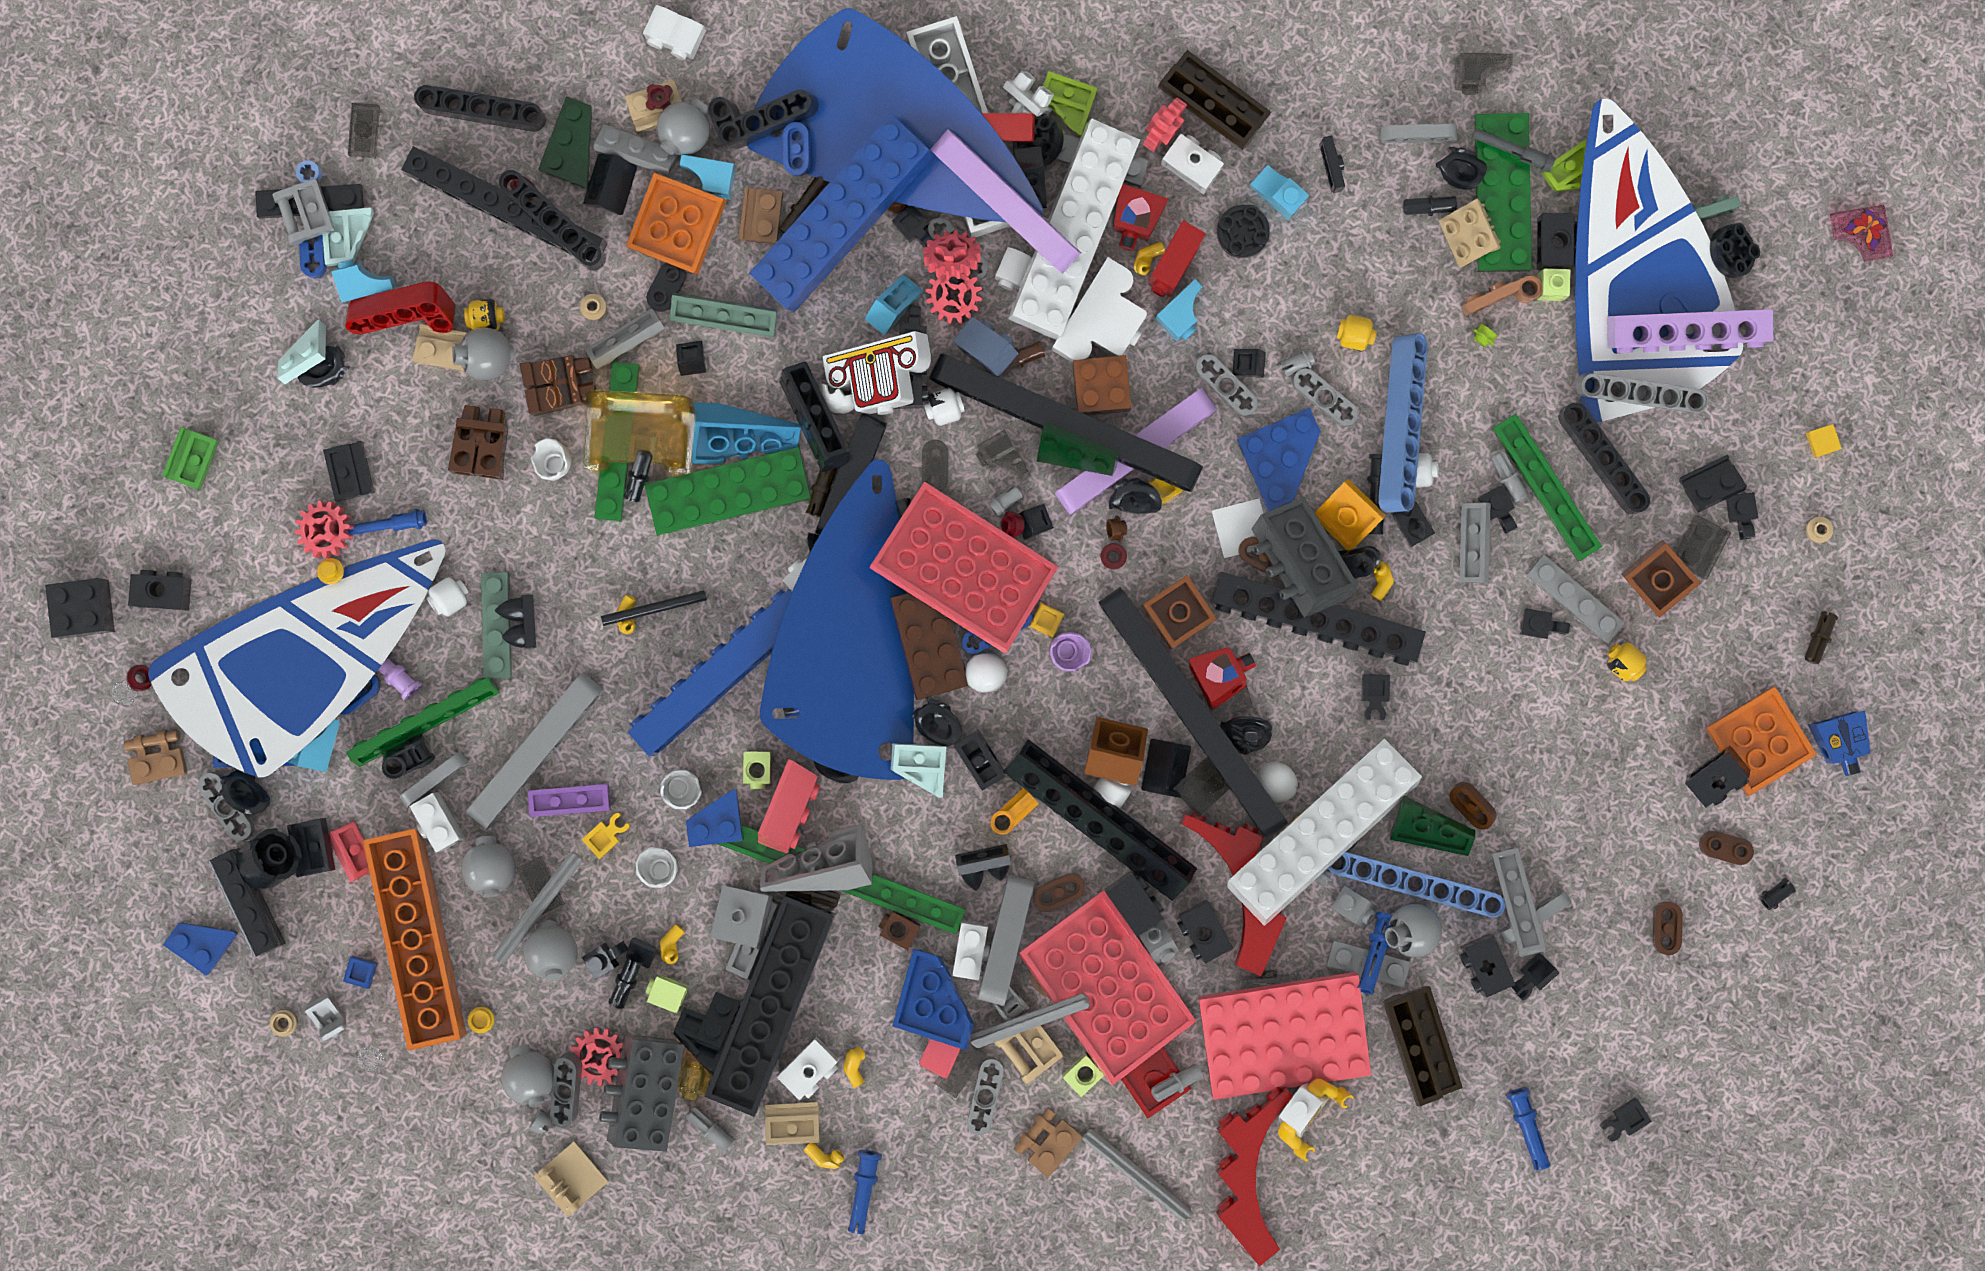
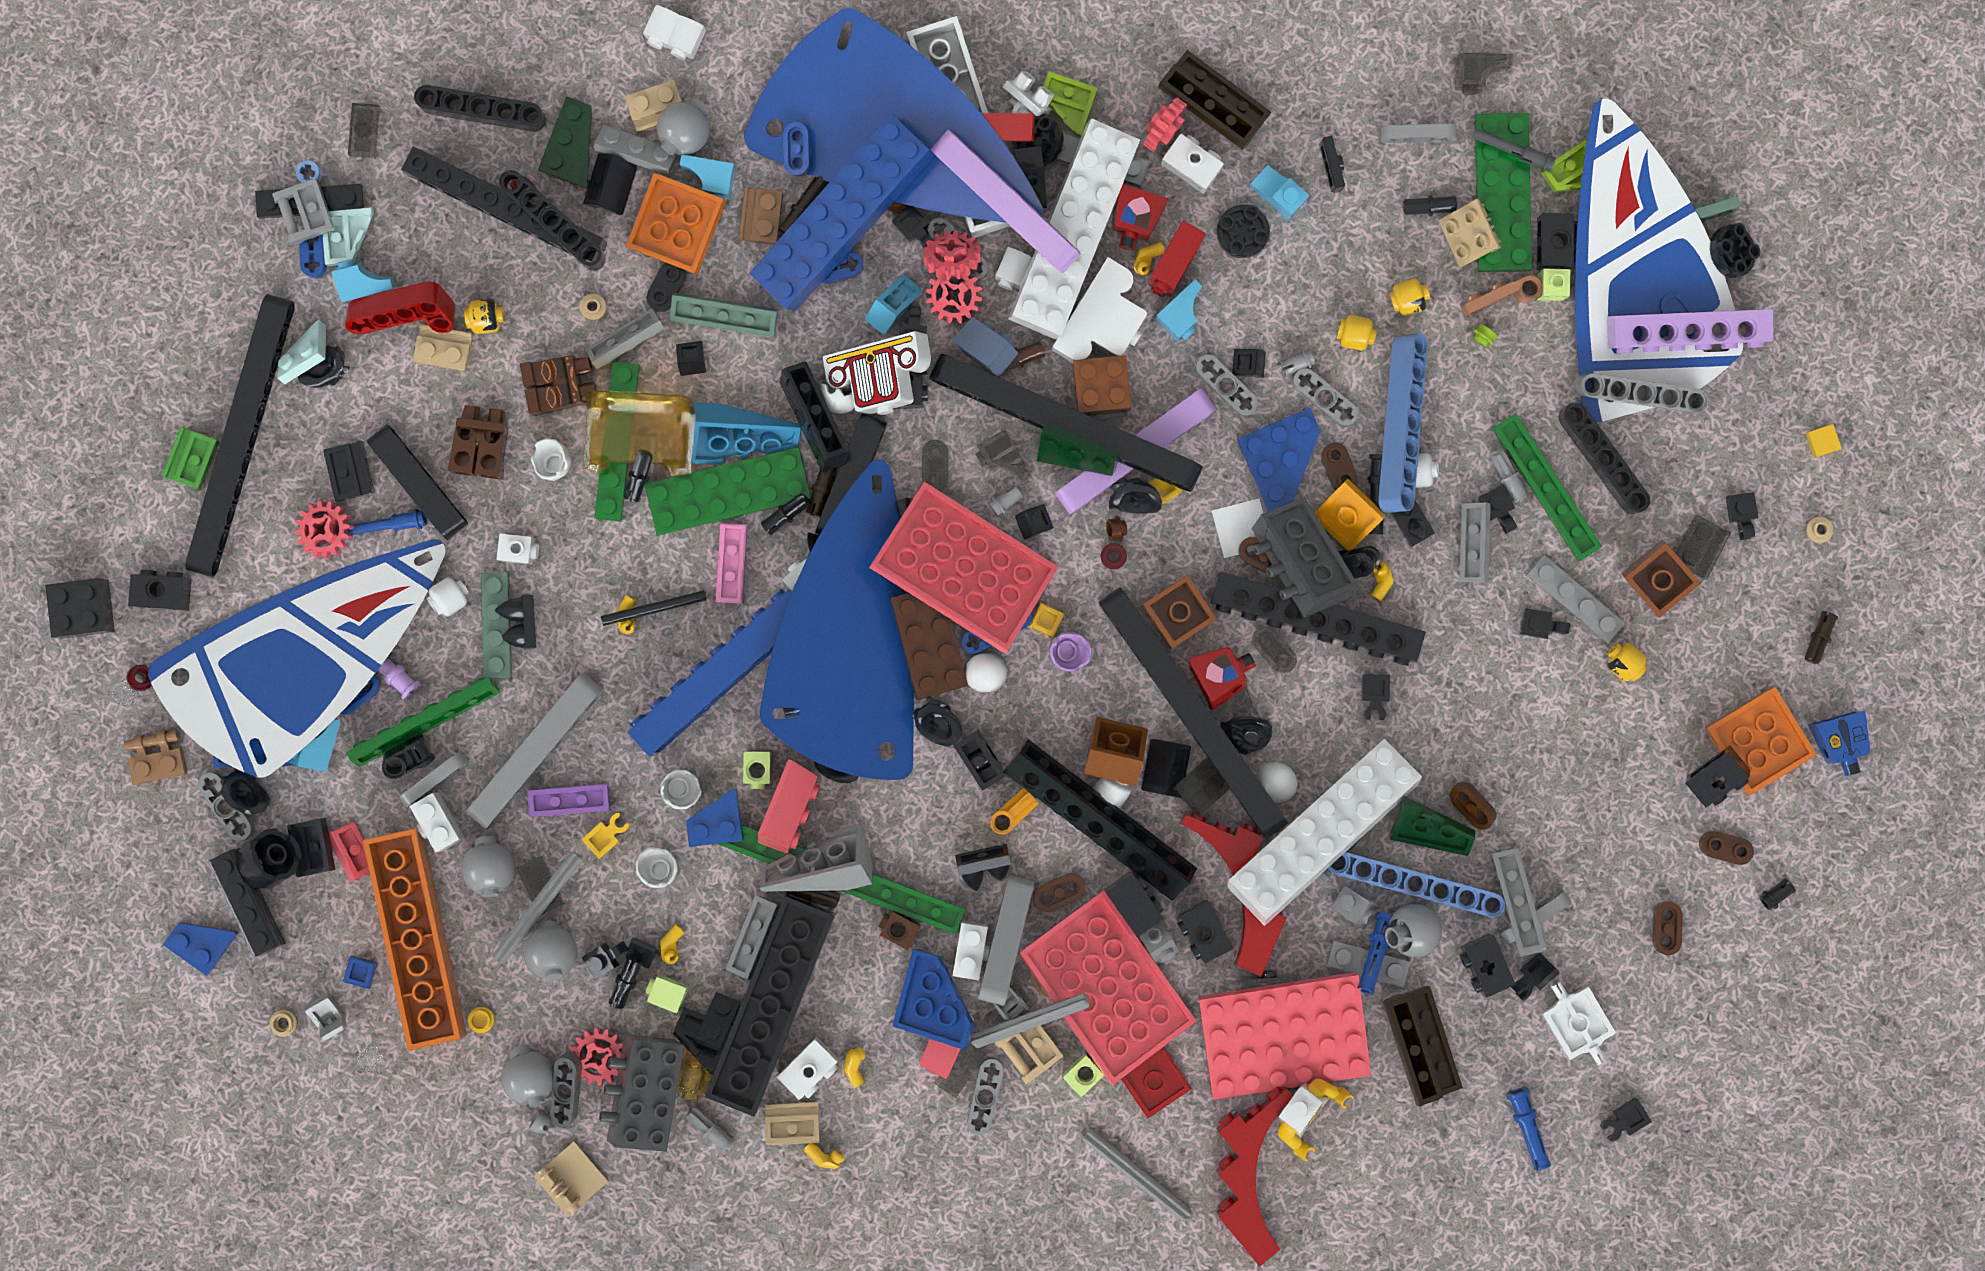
yellow plate [317,558,344,584] -> none
light grey brick [452,327,514,381] -> none
dark red plate [646,84,673,111] -> none
black beam [708,90,819,149] -> none
light grey plate [710,885,773,949] -> none
blue pin [848,1150,882,1234] -> none
light aqua wing [890,743,946,798] -> none
white head [924,388,965,426] -> none
dark red plate [1001,511,1024,538] -> none
medium nougat plate [1014,1107,1083,1178] -> none
light grey axle [1151,1063,1203,1101] -> none
black hat [1436,147,1487,190] -> none
black plate [1679,455,1747,513] -> none
clear pink tile [1830,205,1893,262] -> none
none -> black beam [185,294,295,577]
none -> black beam [366,424,468,541]
none -> white brick [497,534,539,565]
none -> bright pink tile [715,523,747,604]
none -> black axle [761,493,810,535]
none -> blue beam [821,252,863,284]
none -> clear smoke plate [1252,627,1297,673]
none -> reddish brown plate [1321,442,1358,491]
none -> yellow head [1390,278,1431,316]
none -> white plate [1541,981,1616,1065]

